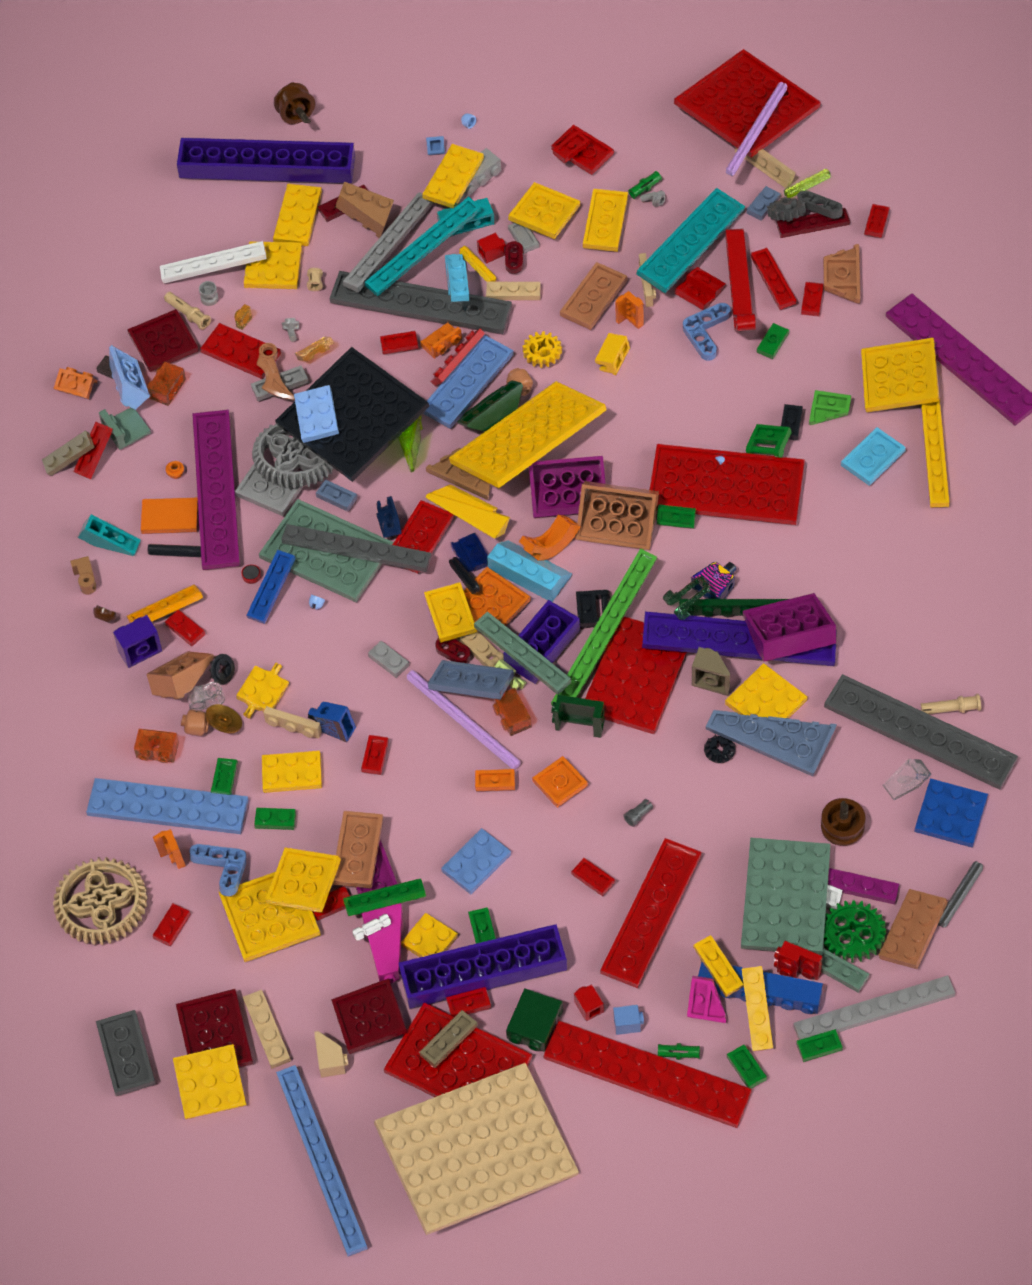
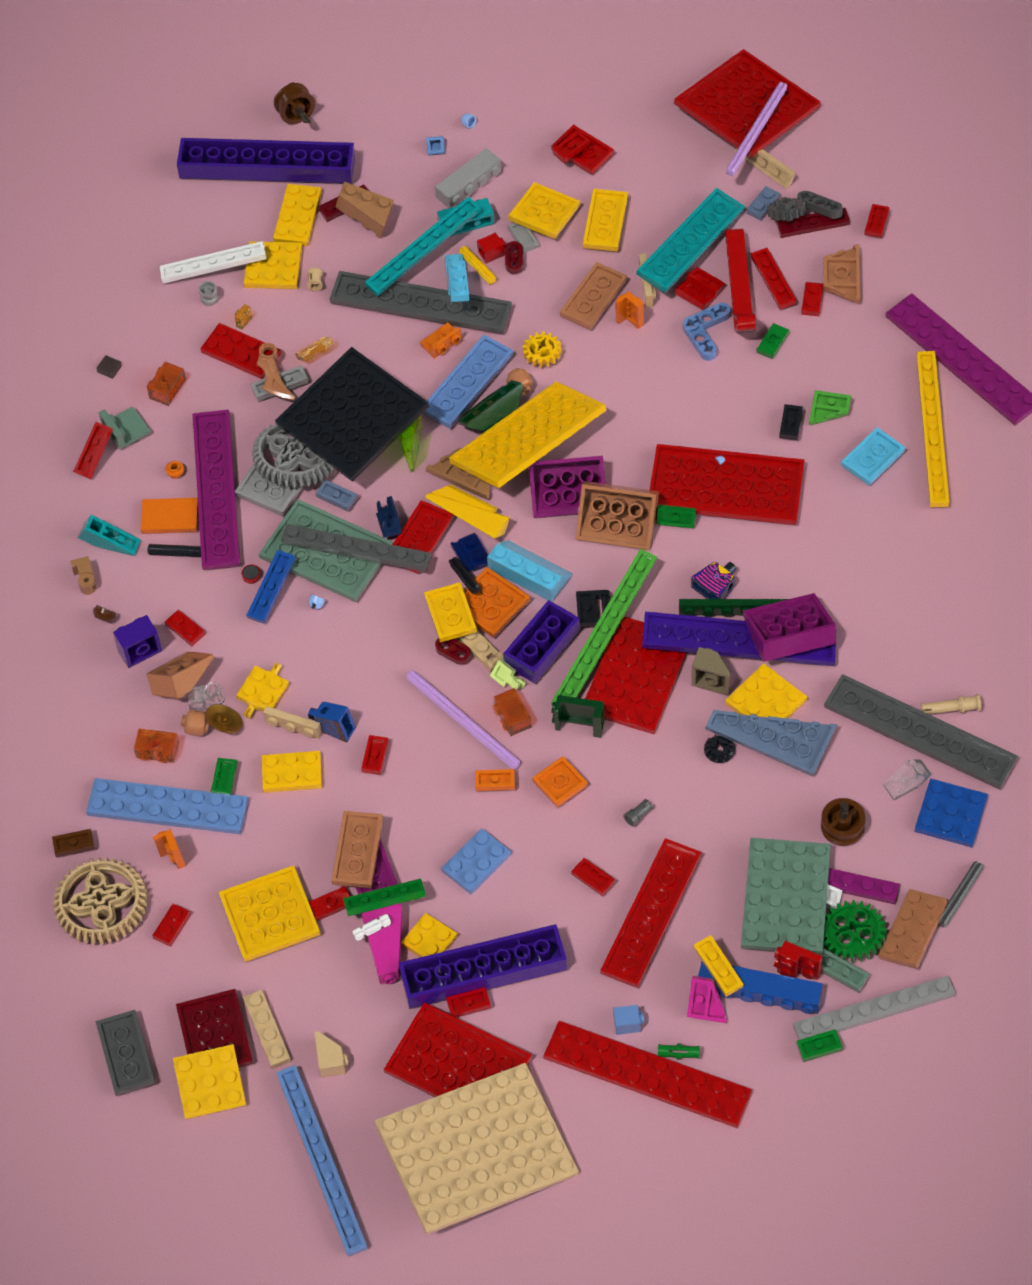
dark tan plate [42,430,95,476] -> none
orange bracket [53,367,98,399] -> none
light blue slope [109,345,150,410] -> none
dark red plate [127,309,199,372] -> none
light orange tile [127,584,203,623] -> none
tan pin [164,292,211,330] -> none
medium blue beam [189,844,246,896] -> none
black gear [209,654,235,685] -> none
green plate [254,808,296,830] -> none
yellow plate [265,847,341,912] -> none
light grey plate [282,318,299,342] -> none
light blue plate [294,385,339,443] -> none
dark red plate [331,978,408,1054] -> none
light grey plate [343,192,434,293] -> none
light grey plate [368,641,409,678] -> none
red plate [380,331,419,354] -> none
dark tan plate [420,1010,478,1068] -> none
yellow plate [422,144,484,209] -> none
sand blue plate [428,660,514,699] -> none
red plate [430,329,485,387] -> none
green plate [468,907,496,944] -> none
sand green plate [474,612,571,695] -> none
tan plate [486,282,541,300] -> none
dark green panel [506,988,563,1052] -> none
orange arch [519,514,581,561] -> none
red brick [574,984,604,1021] -> none
yellow hinge [595,333,630,375] -> none
green pin [628,171,662,199] -> none
light grey plate [640,190,666,207] -> none
clear green piece [663,576,711,620] -> none
green plate [727,1044,767,1089] -> none
yellow plate [742,966,773,1051] -> none
green plate [746,424,792,458] -> none
clear neon green axle [784,169,831,198] -> none
yellow plate [861,338,939,412] -> none
none -> reddish brown plate [52,829,95,857]

